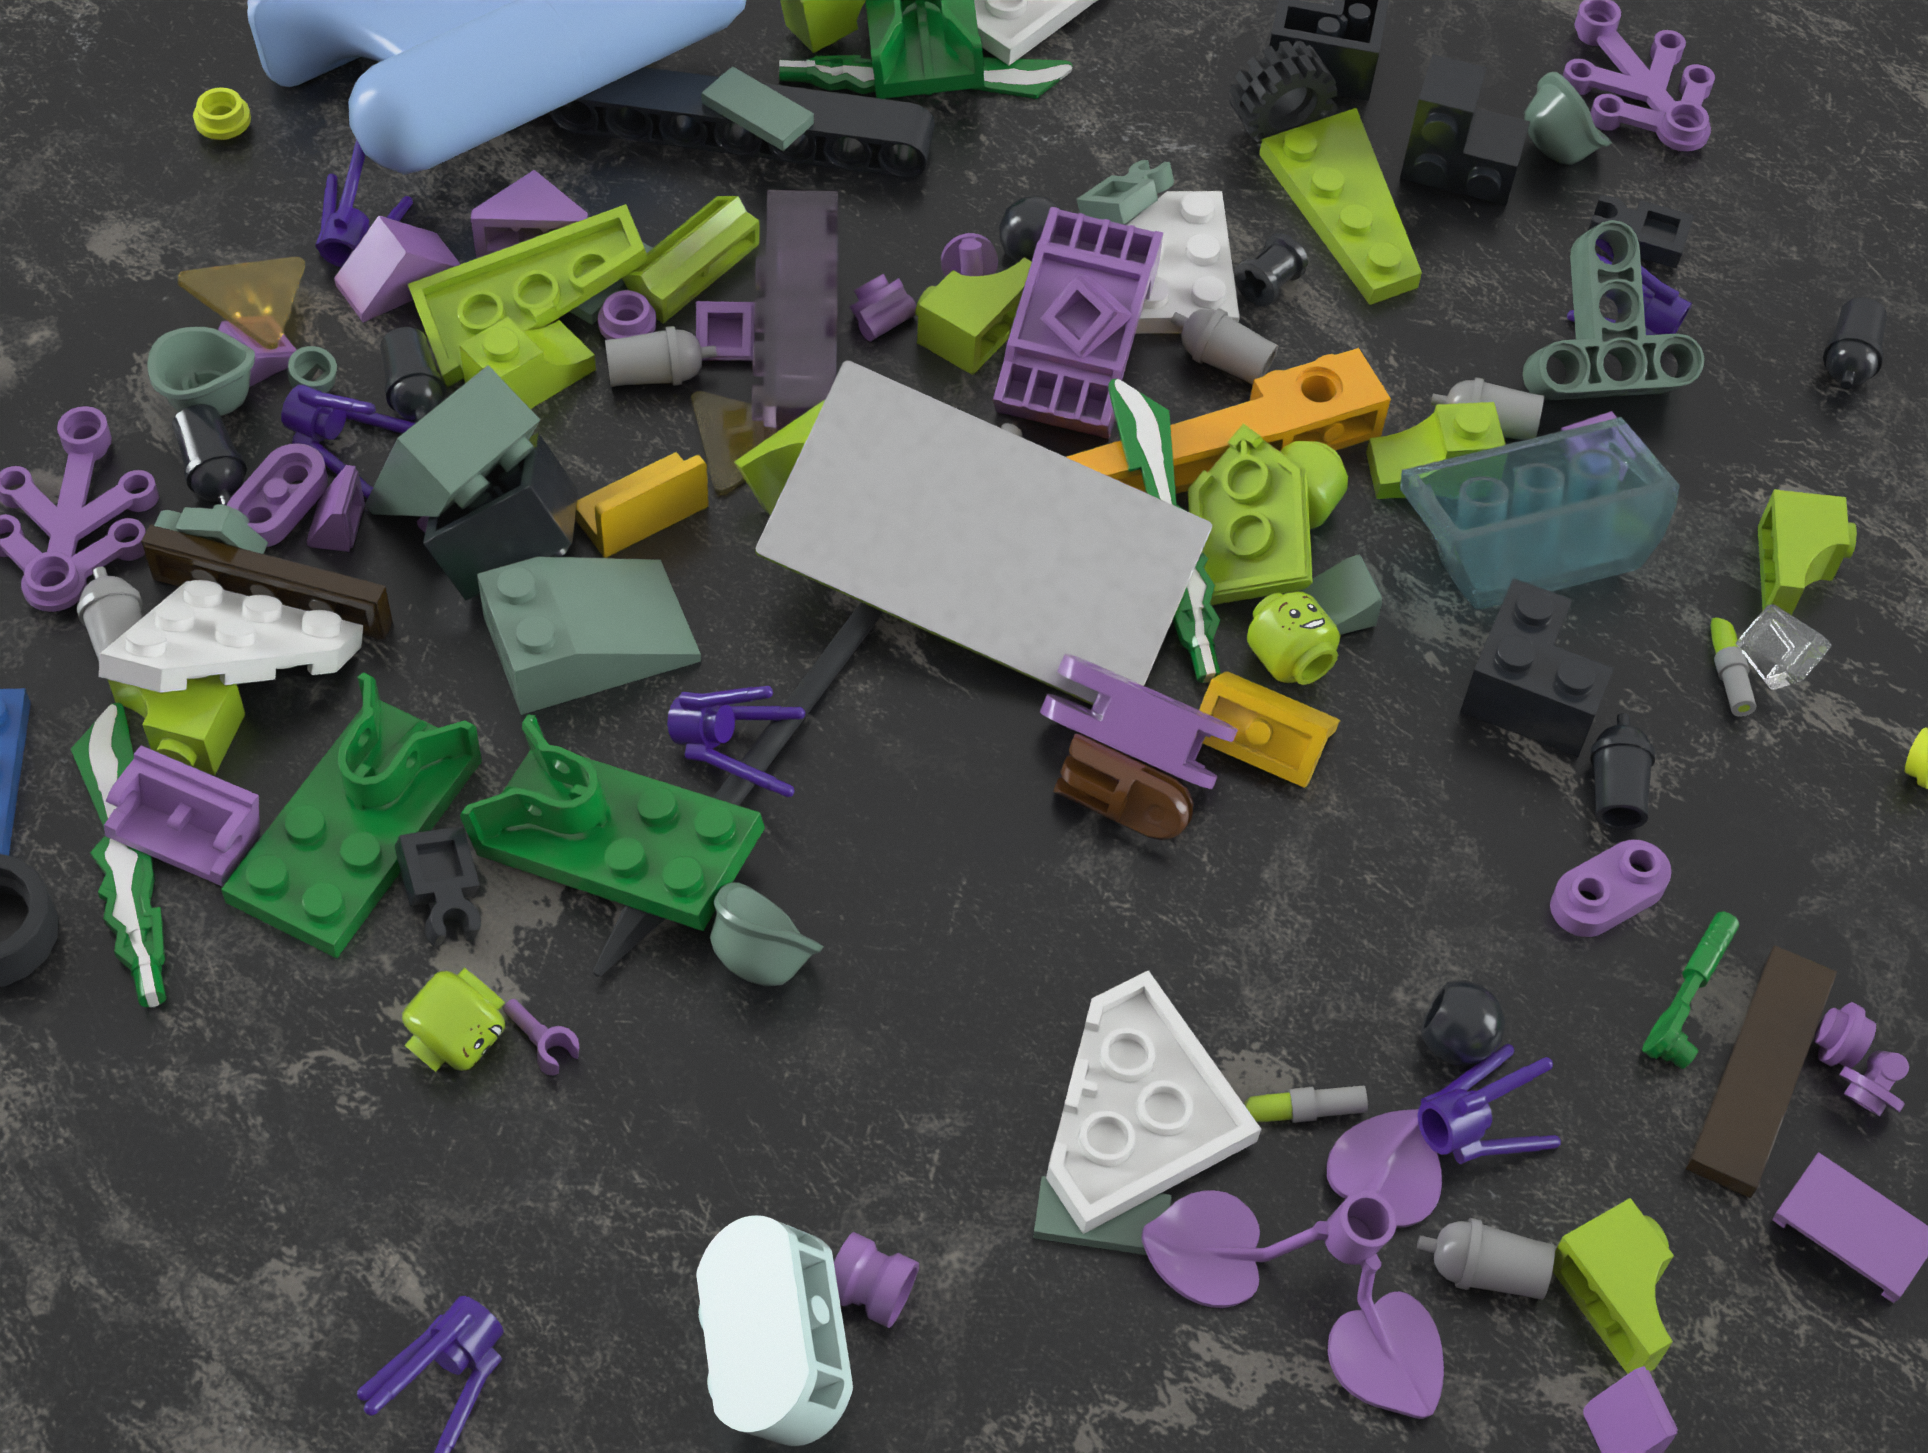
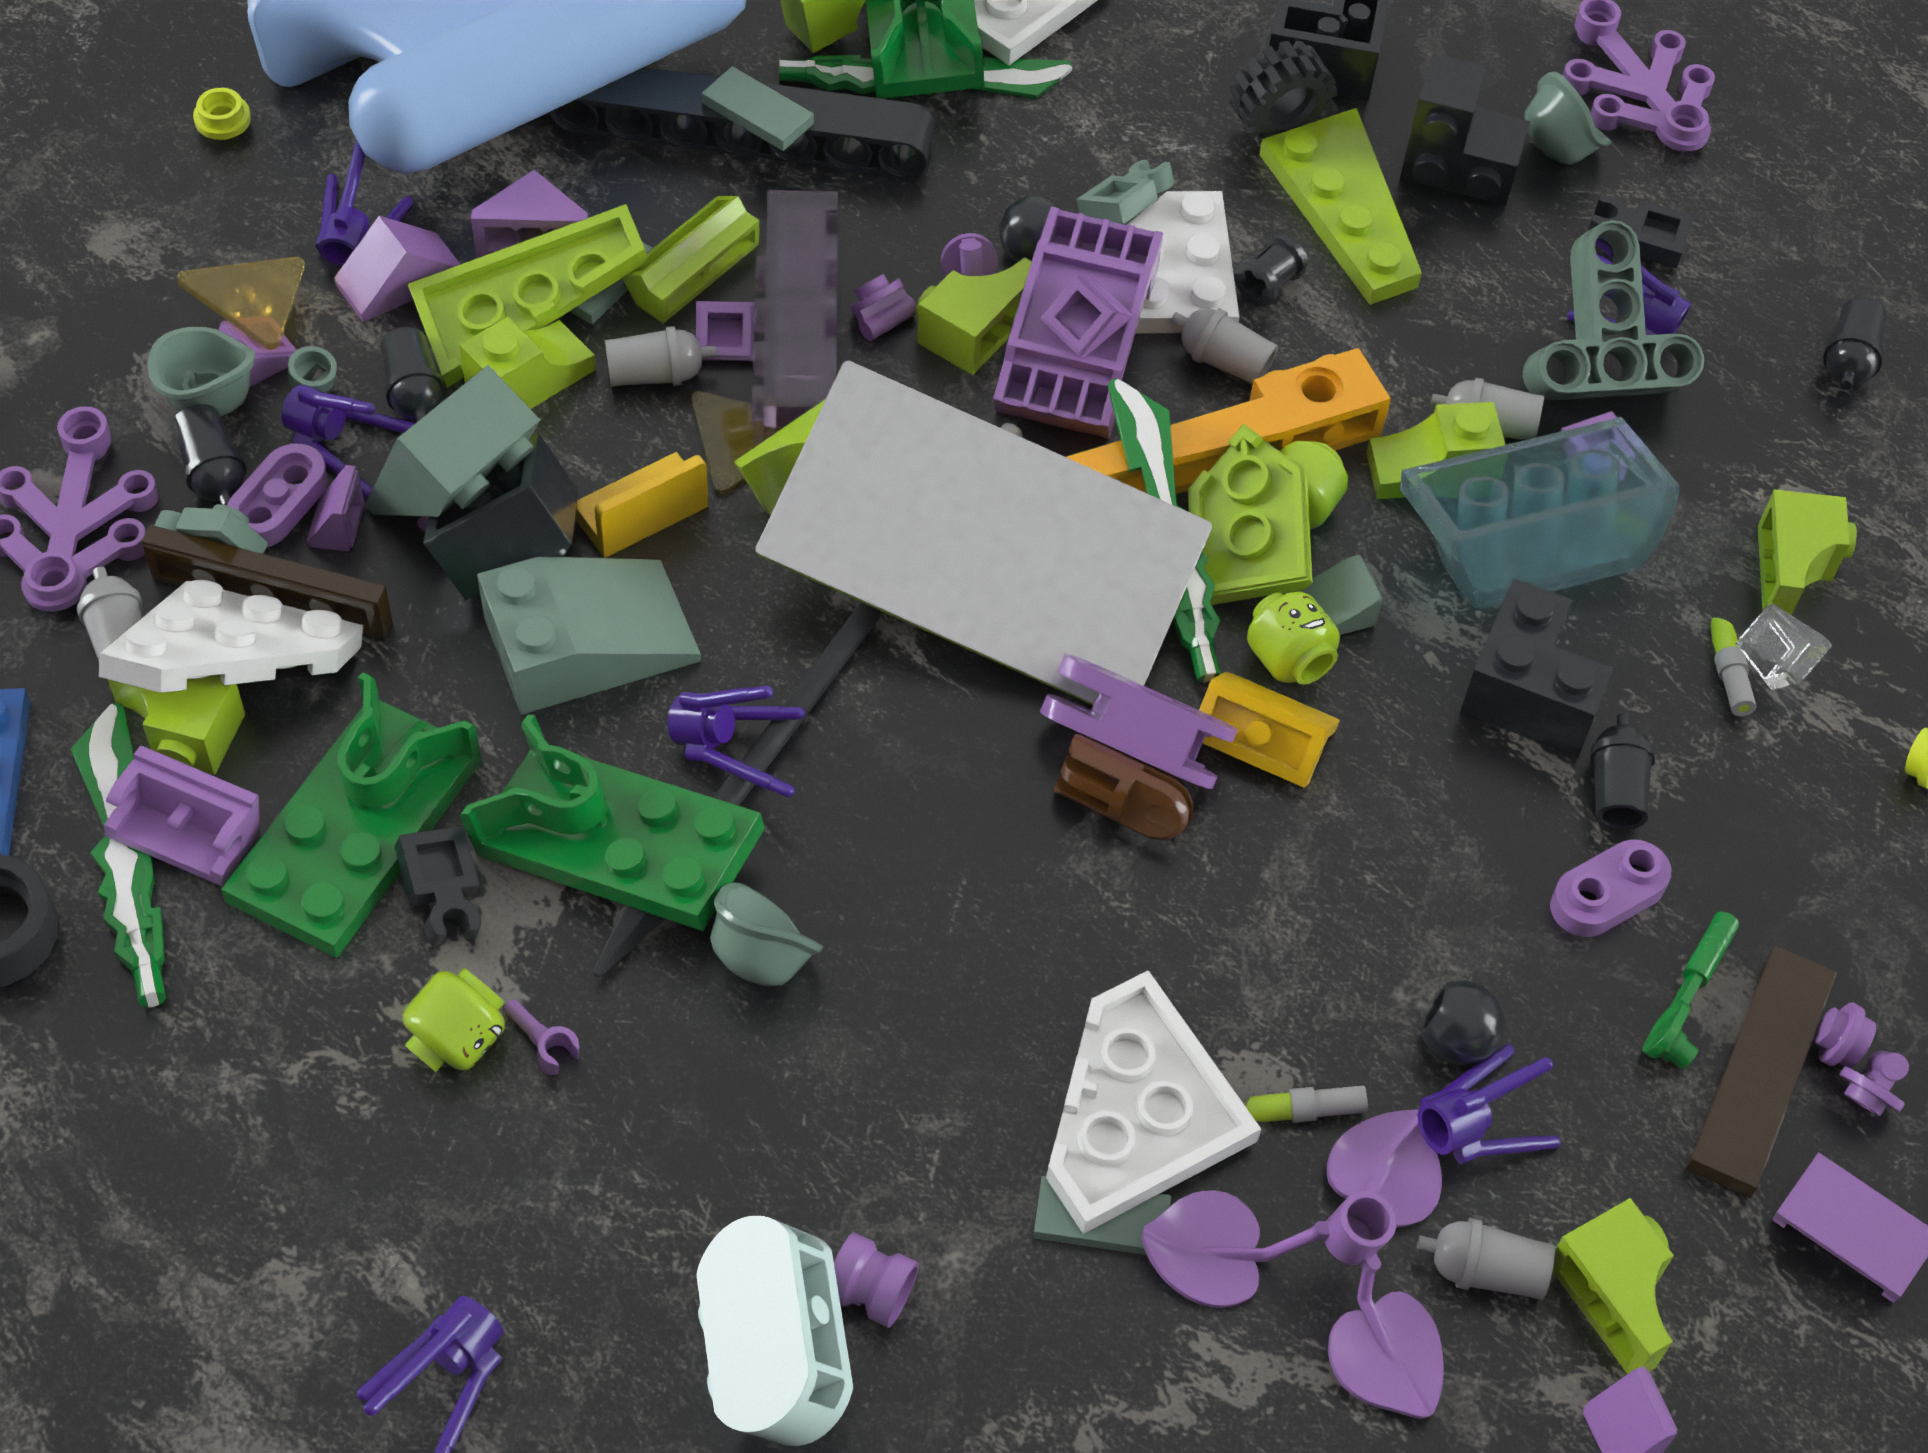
medium lavender plate [598,290,656,340] -> none

